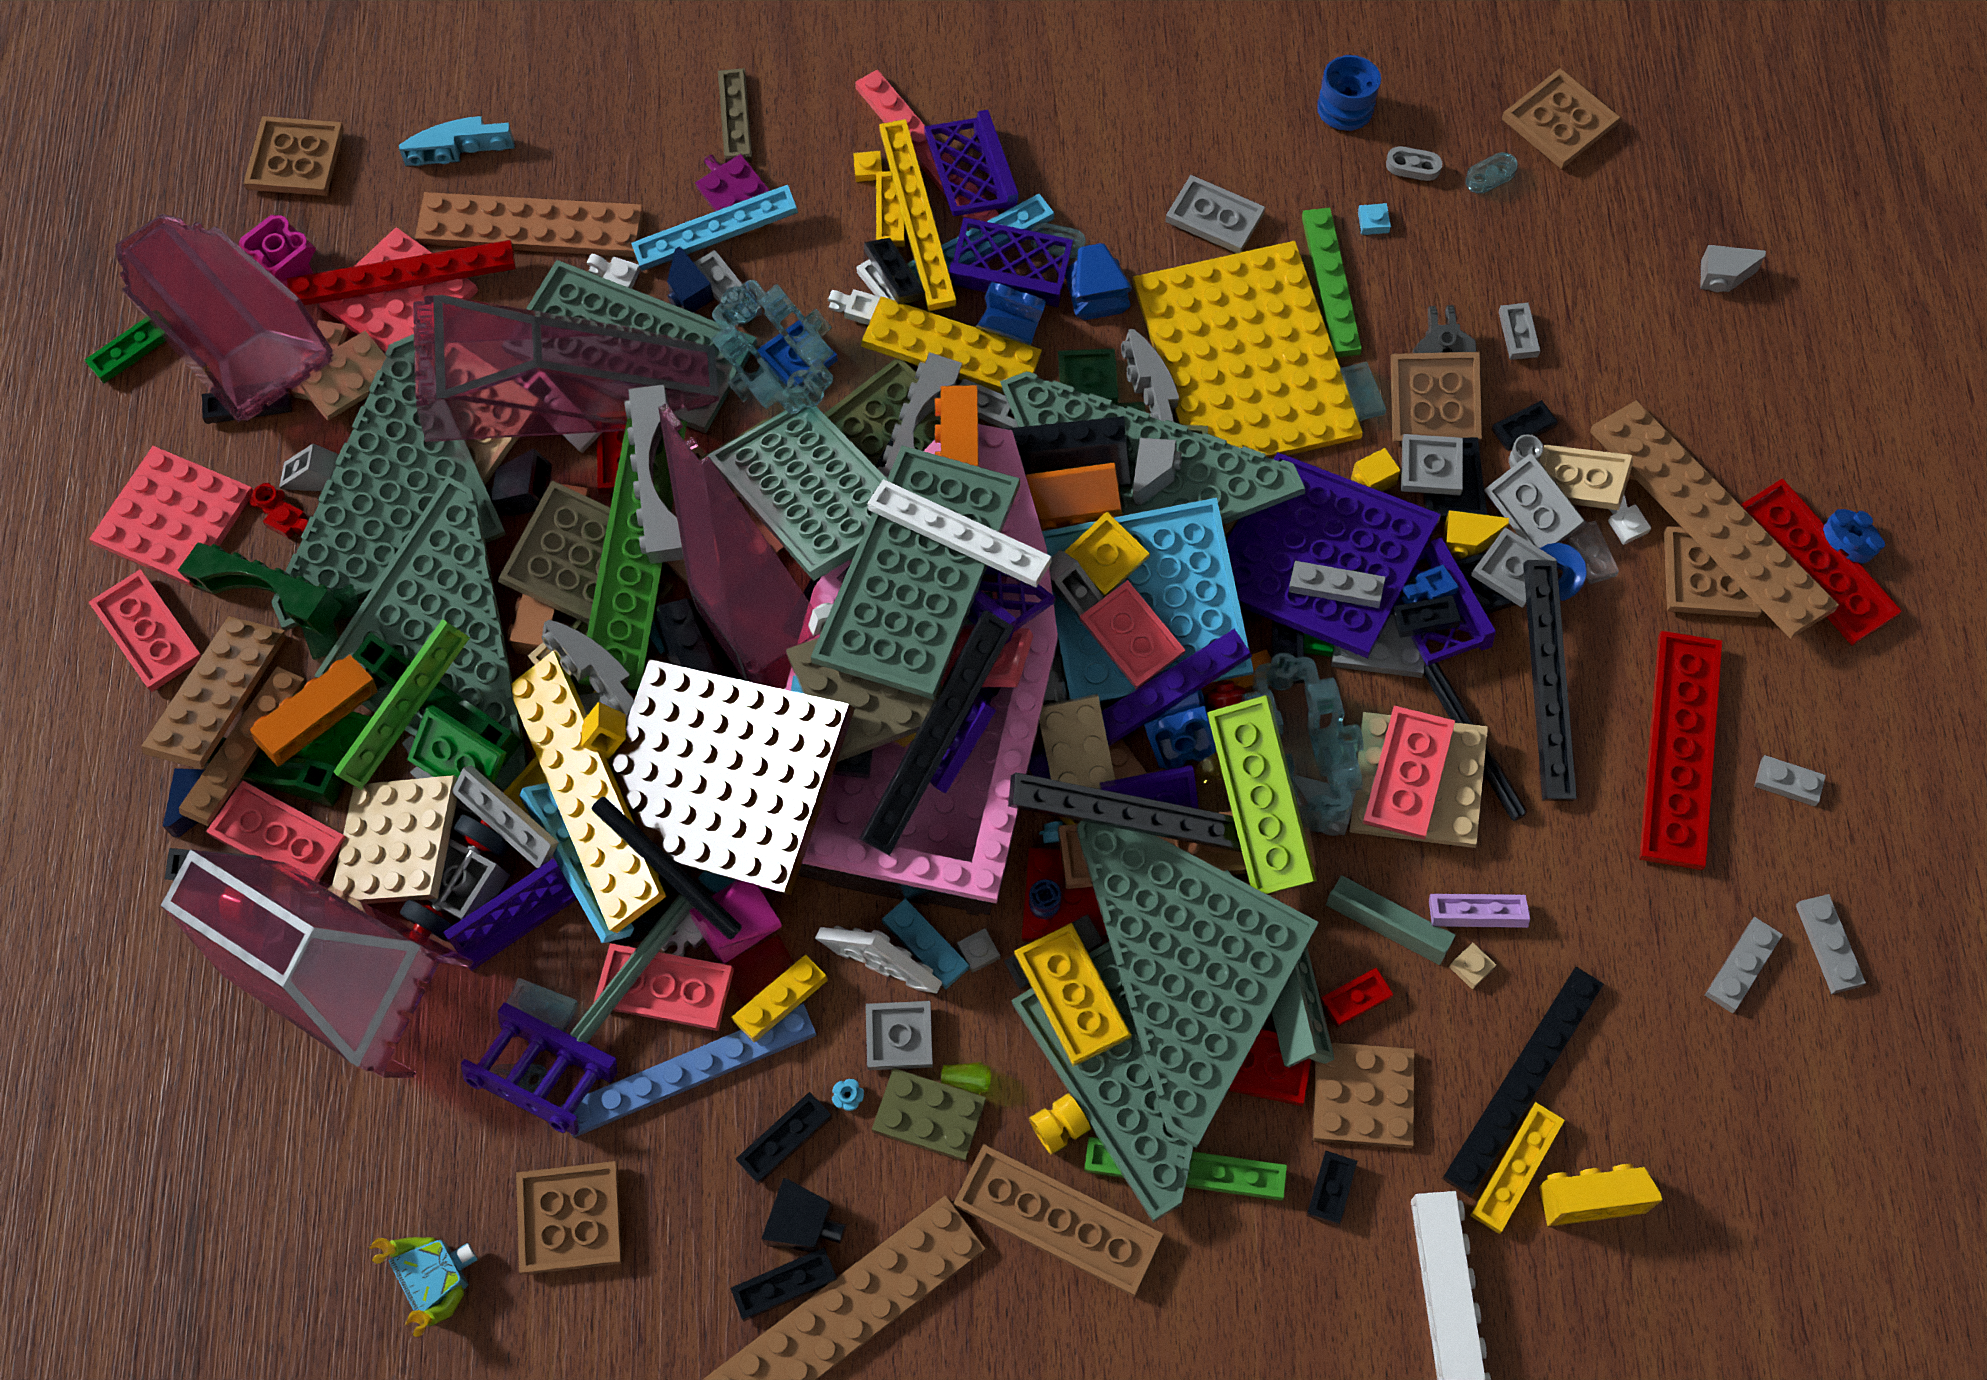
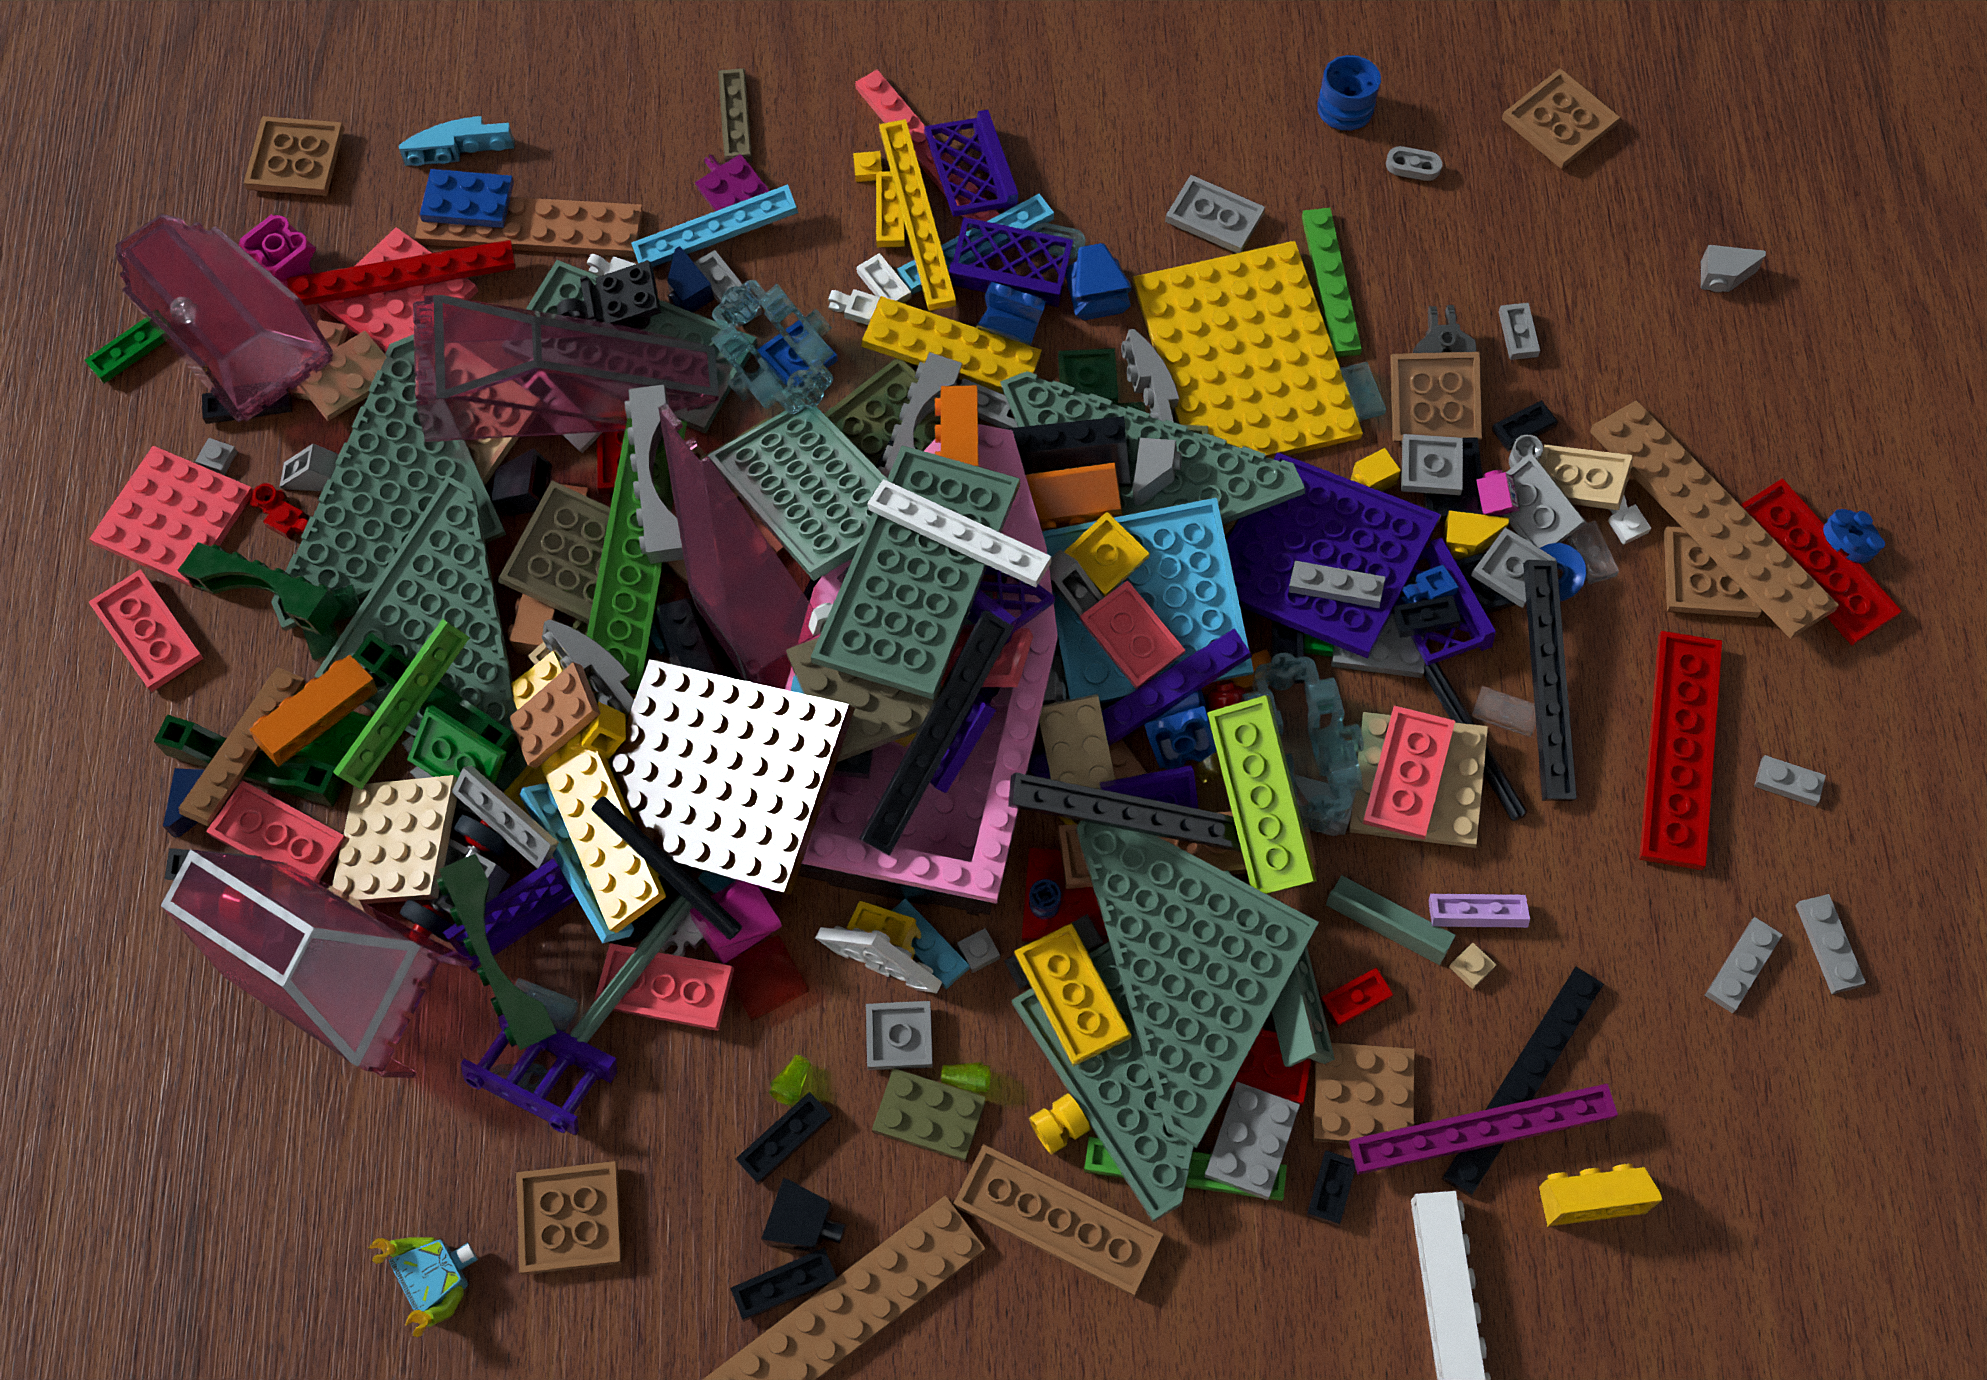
medium nougat plate [141,616,286,769] -> none
medium blue plate [561,1004,817,1138] -> none
yellow plate [732,954,828,1043] -> none
medium azure plate [832,1079,864,1111] -> none
black tile [864,238,925,305] -> none
medium azure plate [1039,821,1063,844] -> none
medium azure plate [1358,203,1391,235] -> none
clear light blue plate [1465,152,1518,193] -> none
yellow plate [1470,1102,1565,1234] -> none
none -> clear plate [170,297,199,323]
none -> light grey plate [195,438,238,475]
none -> blue plate [419,169,514,228]
none -> dark green arch [436,853,557,1050]
none -> nougat plate [510,662,601,768]
none -> black plate [557,260,661,343]
none -> clear neon green cone [769,1055,811,1106]
none -> yellow hinge [846,901,921,959]
none -> light grey plate [1204,1082,1300,1200]
none -> magenta plate [1349,1083,1618,1175]
none -> clear plate [1471,686,1536,737]
none -> dark pink brick [1476,470,1520,516]

